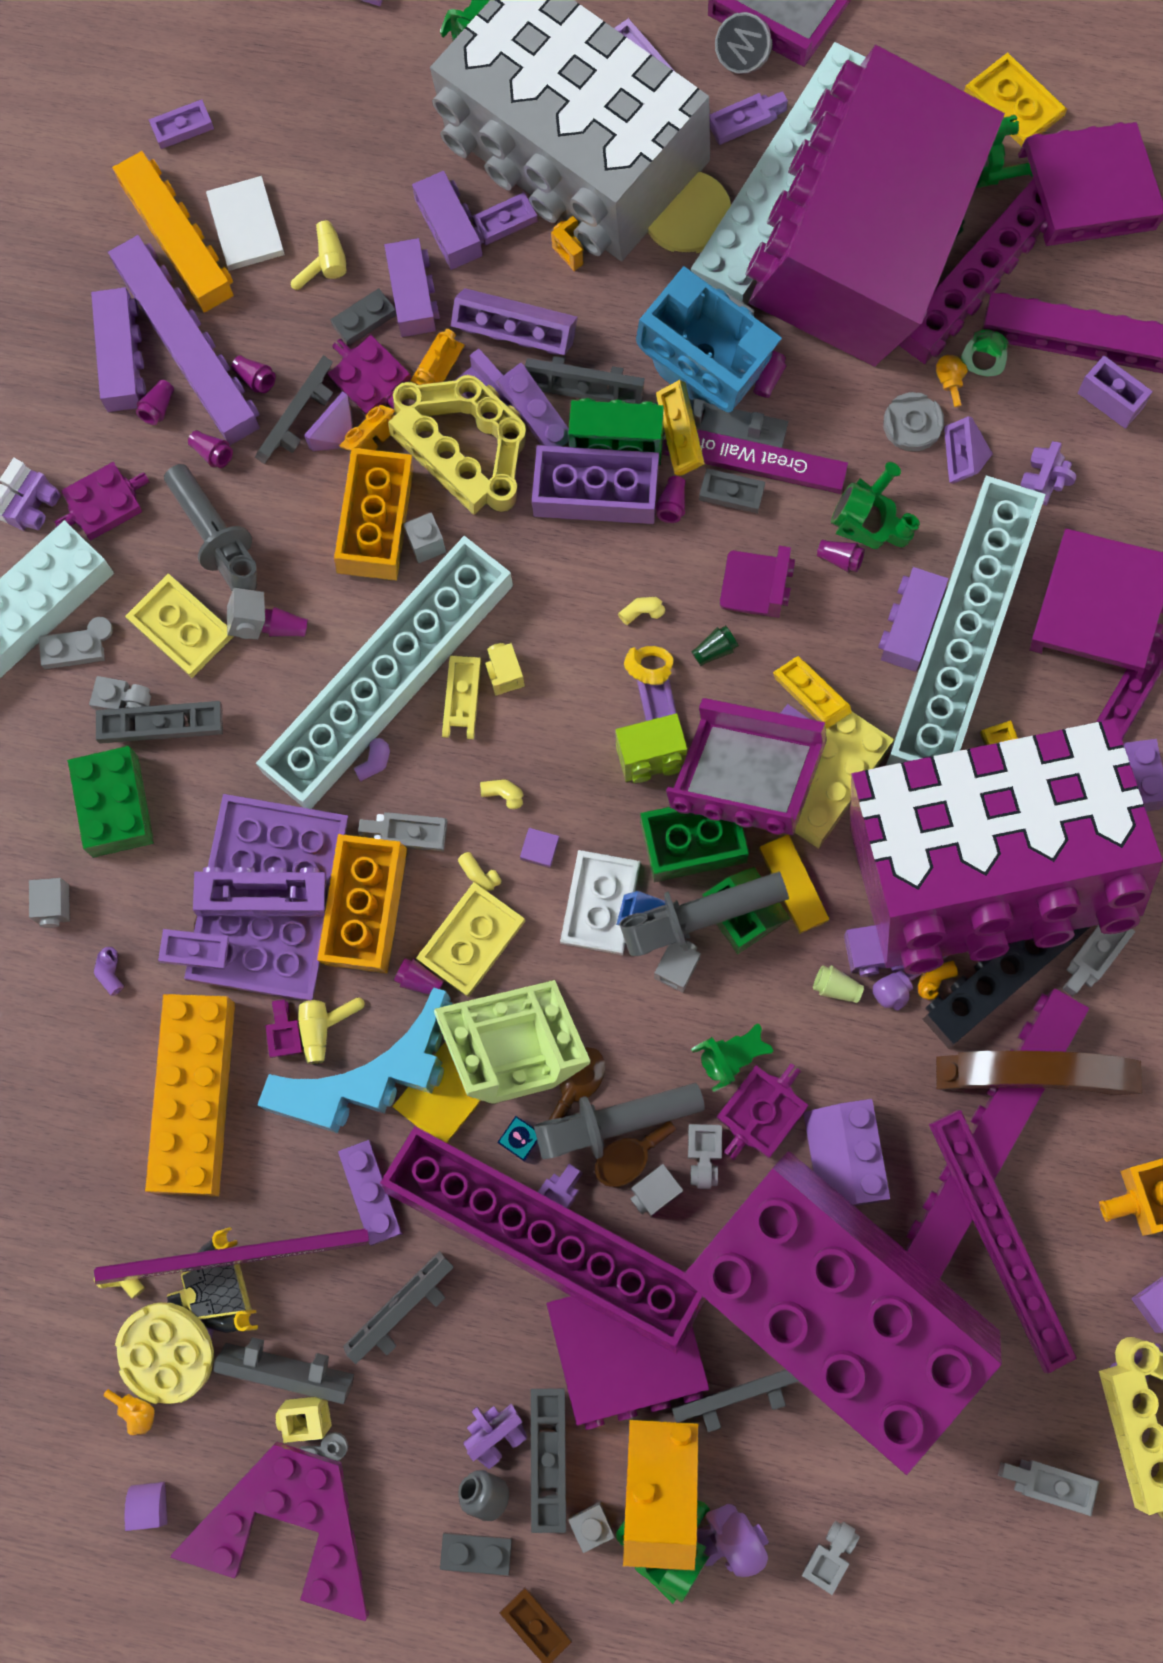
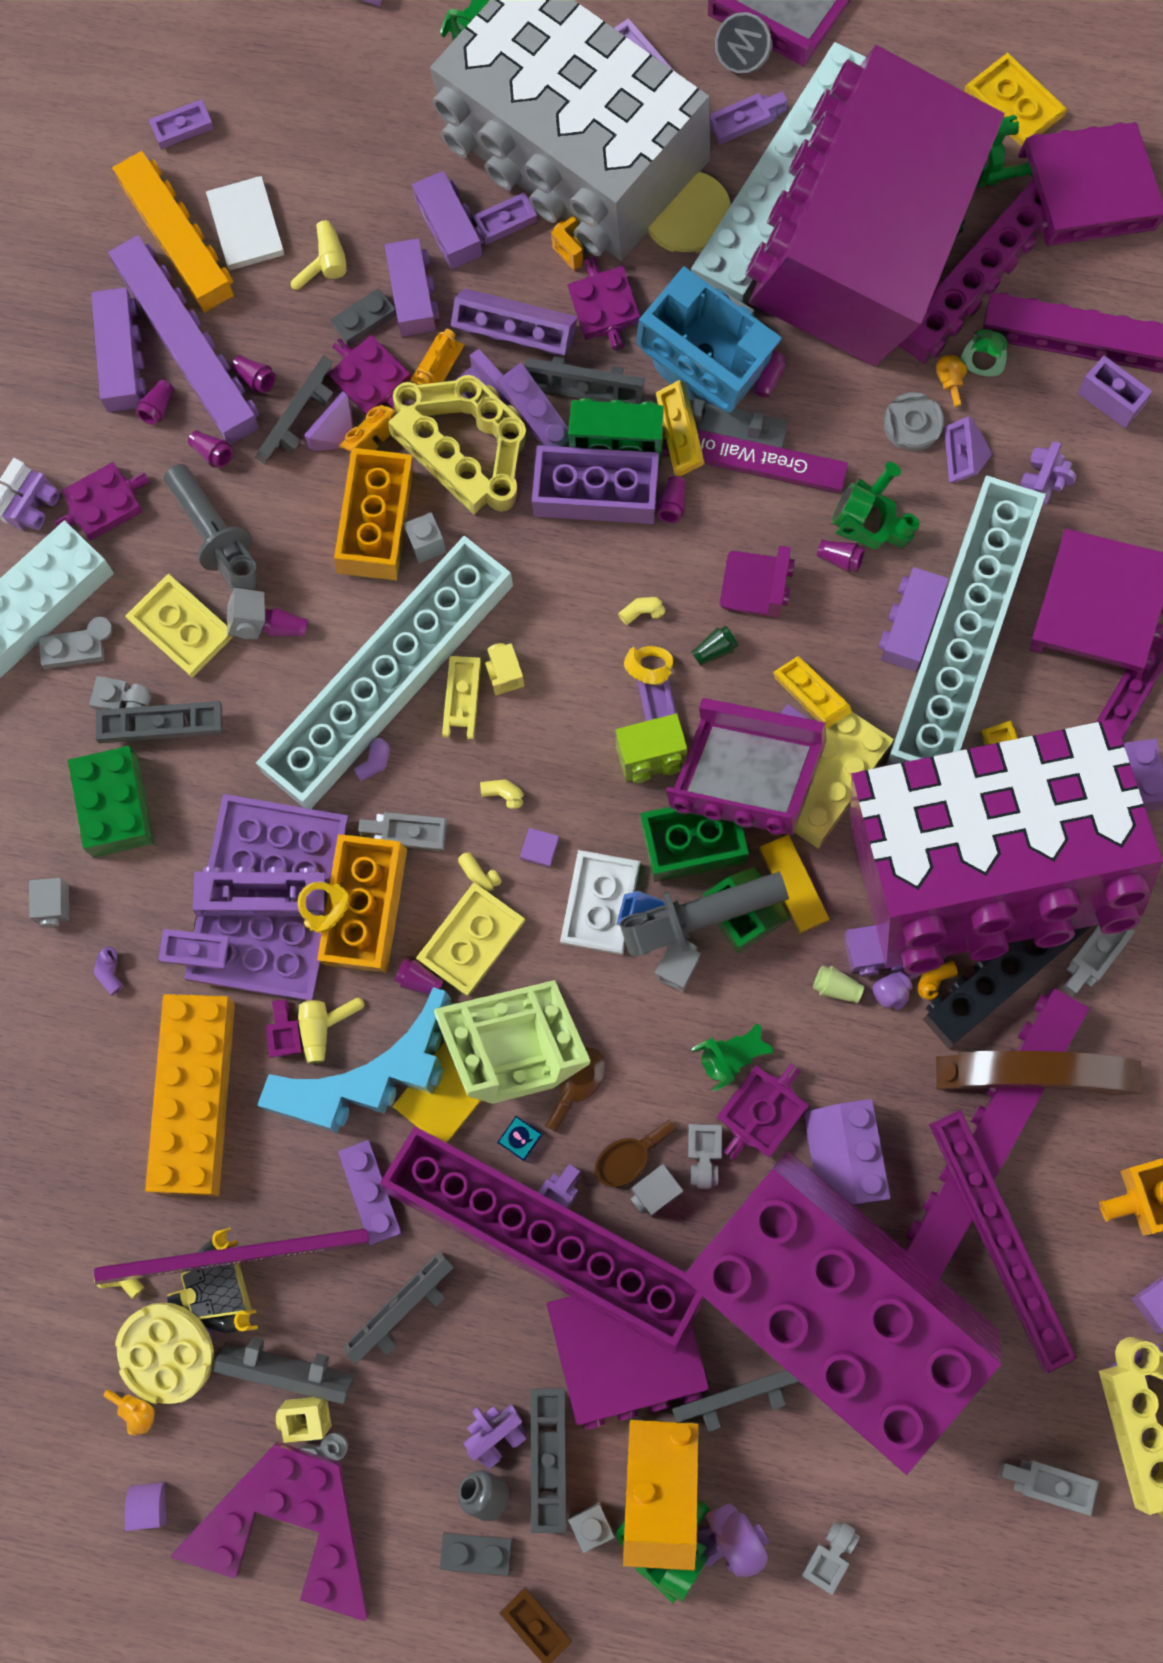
dark grey piece [534,1083,705,1159] -> none
dark grey plate [699,468,765,514] -> none
none -> yellow piece [297,881,349,933]
none -> magenta plate [567,257,640,351]

